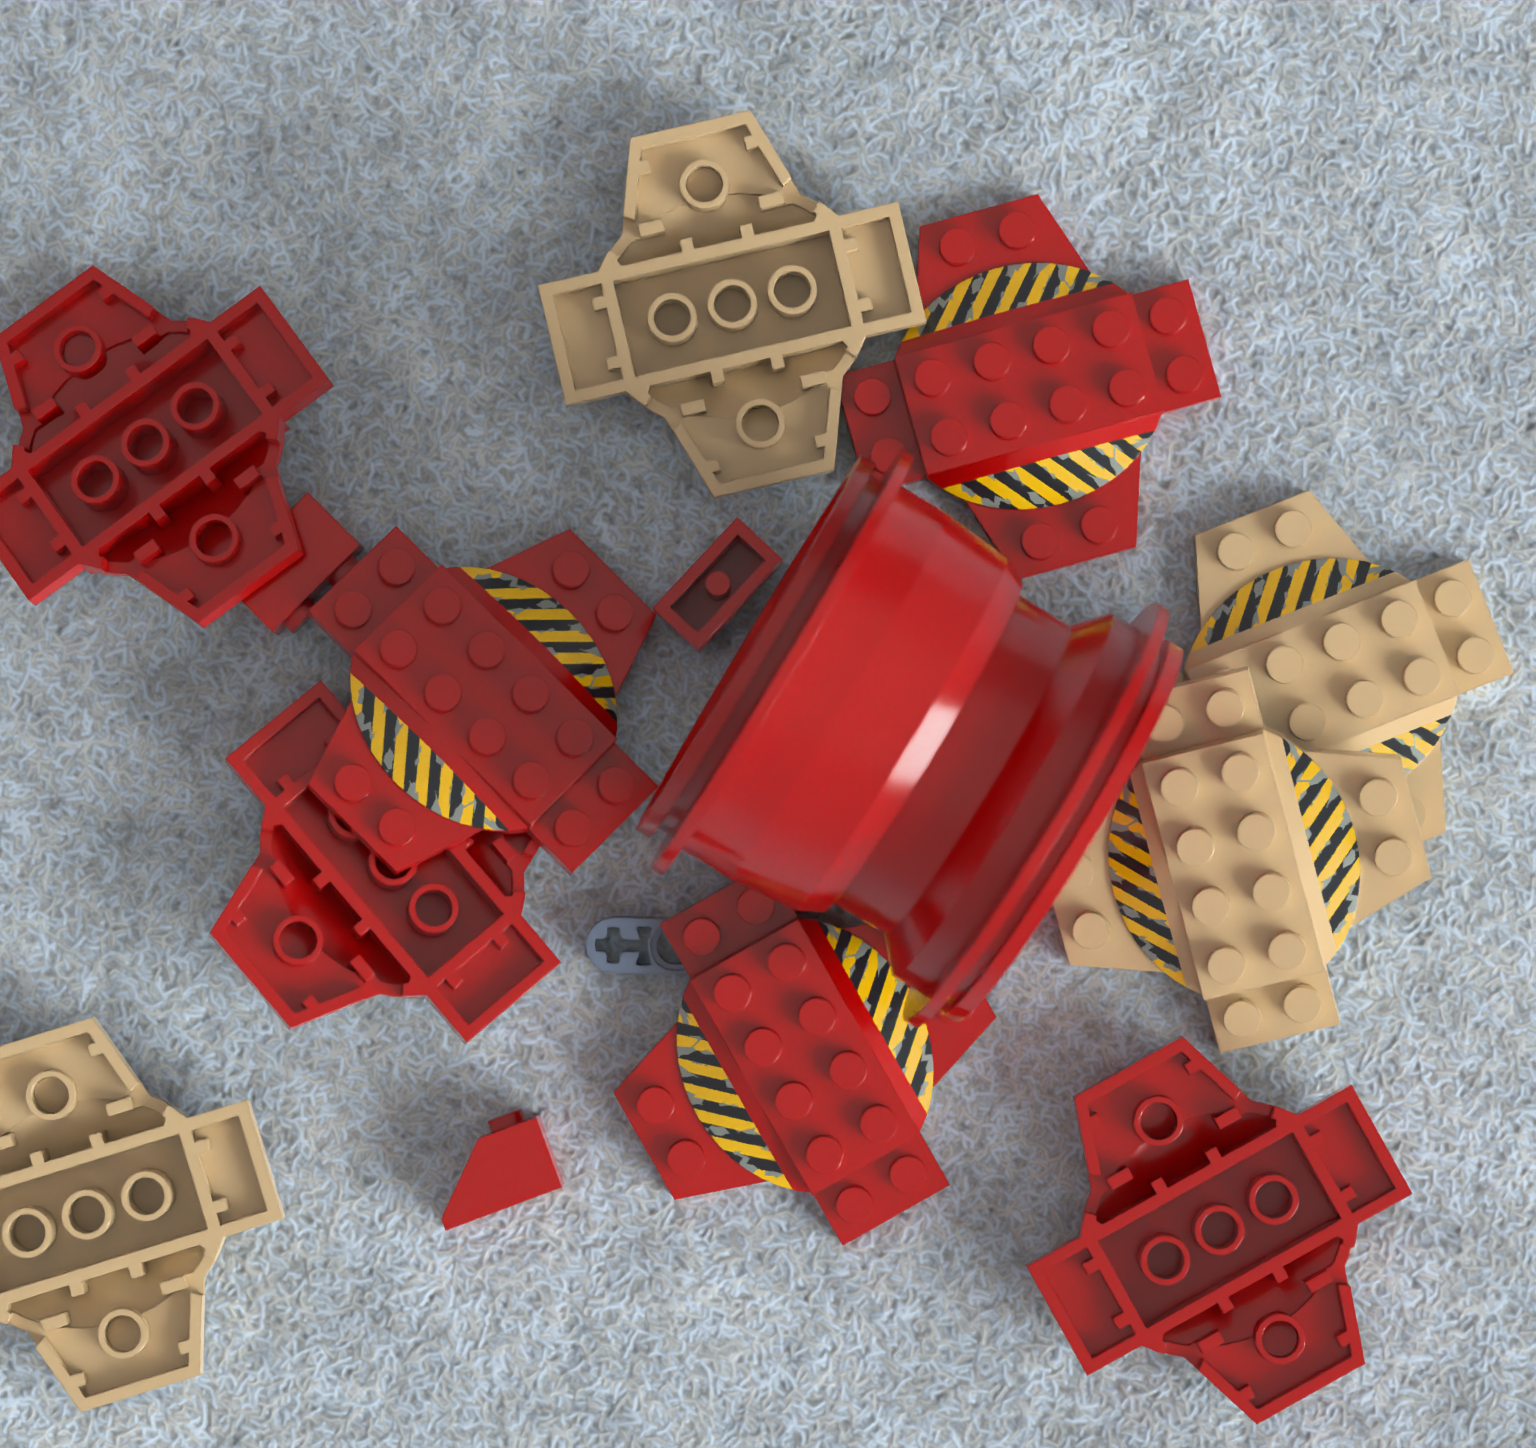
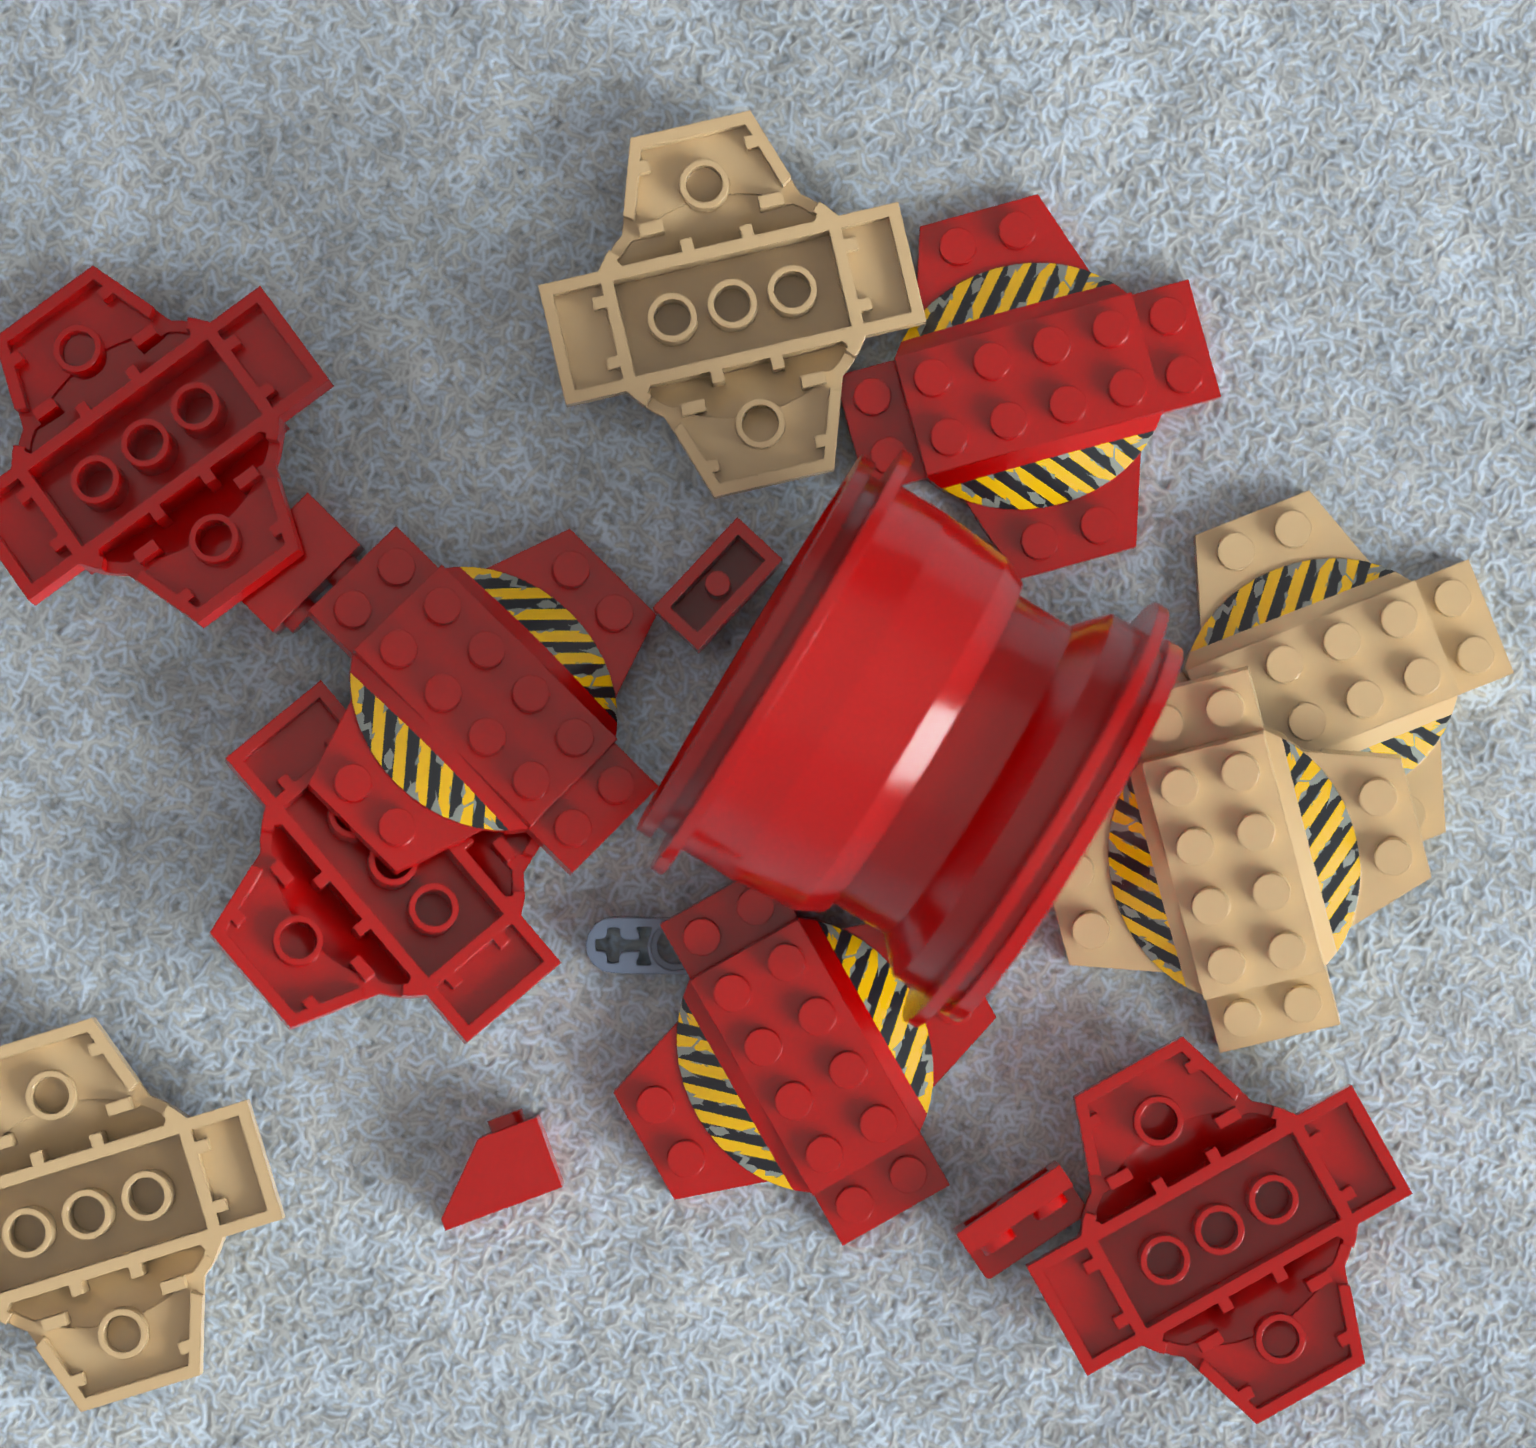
none -> red bracket [953,1160,1085,1279]

